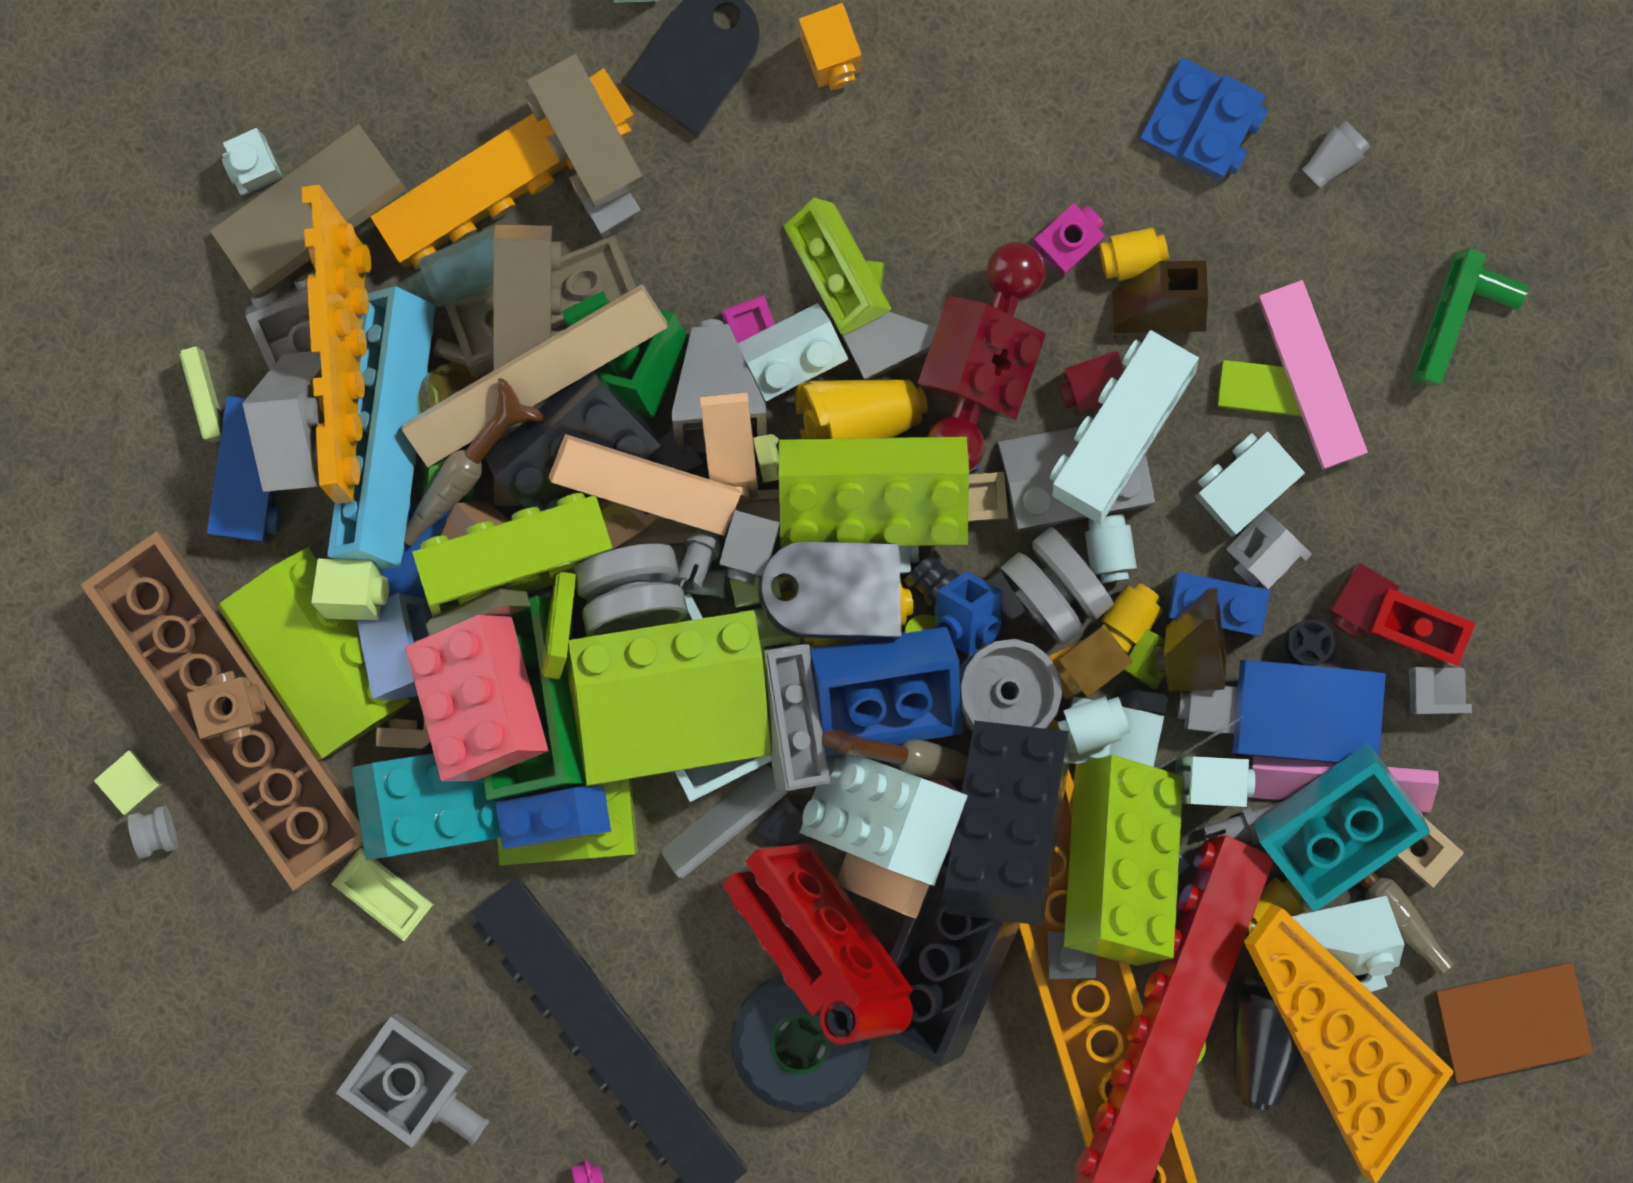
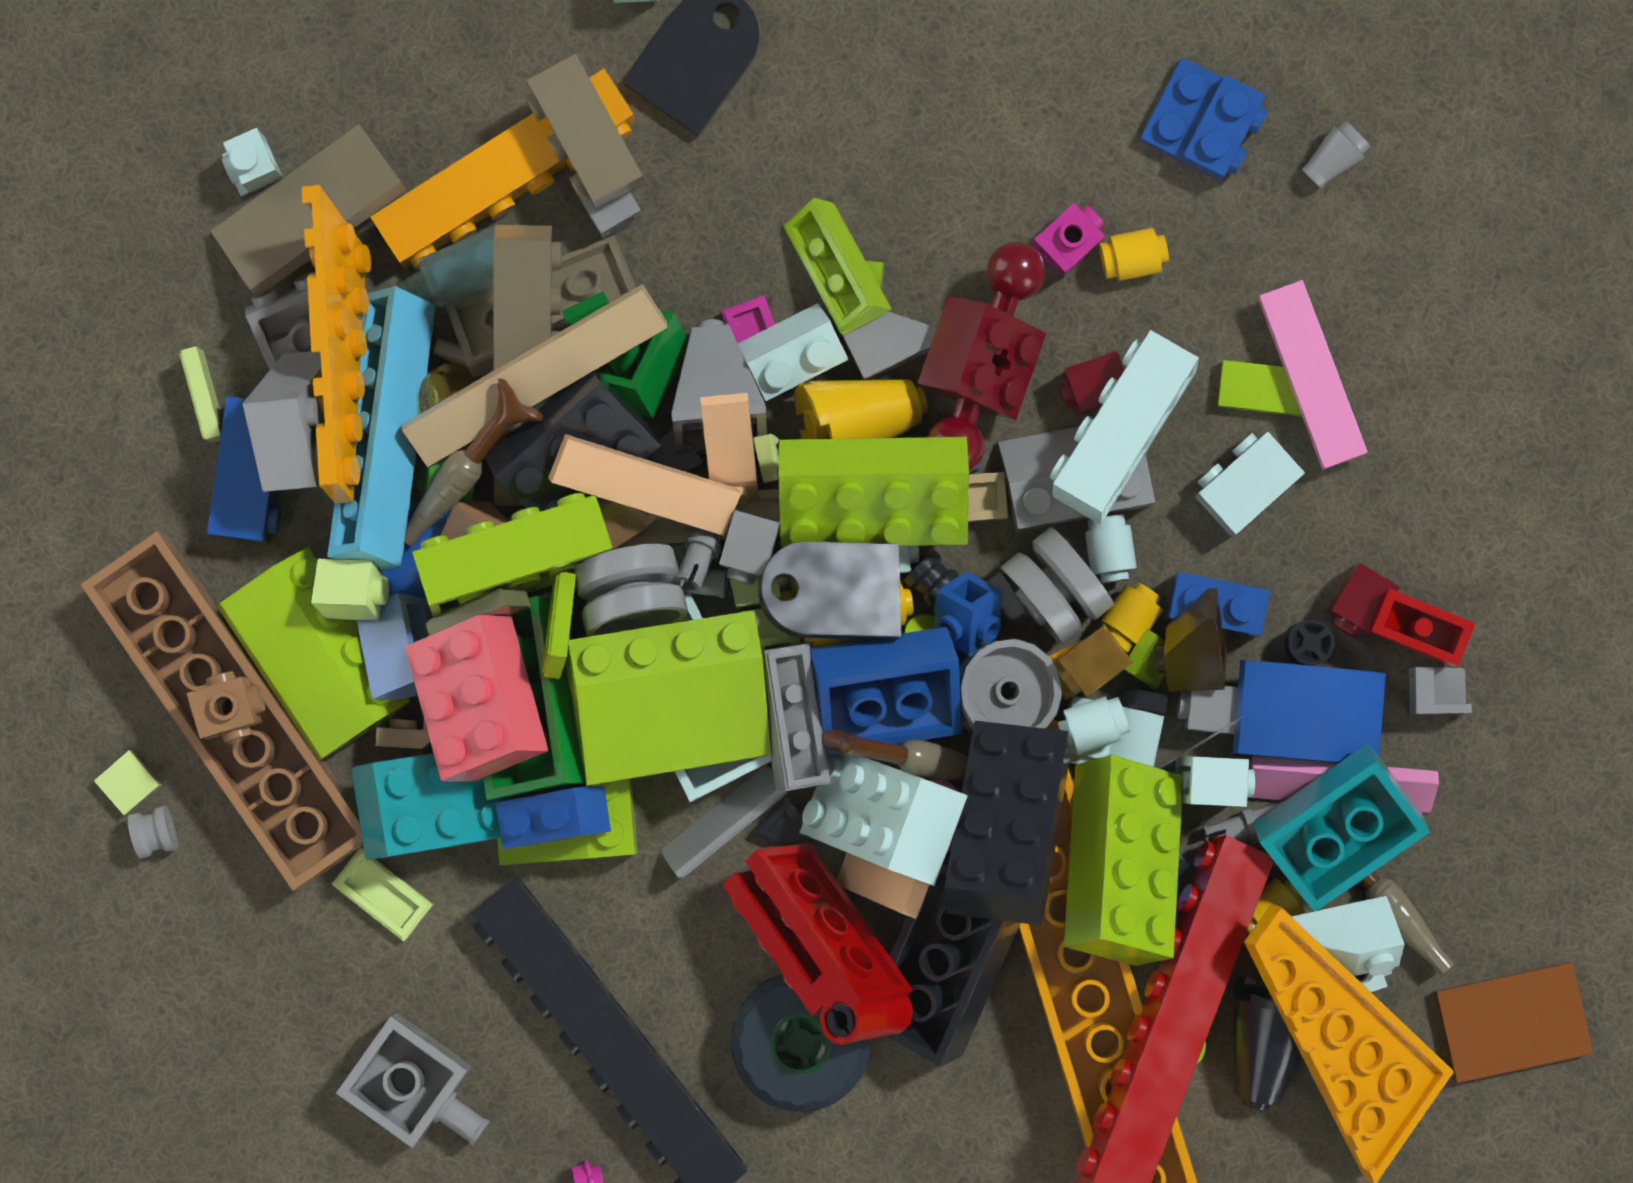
light orange brick [799,3,862,90] -> none
dark grey plate [1047,931,1096,979] -> none
dark brown slope [1112,261,1208,333] -> none
light grey brick [1226,509,1312,589] -> none
tan brick [1395,817,1464,888] -> none
green piece [1410,248,1528,387] -> none

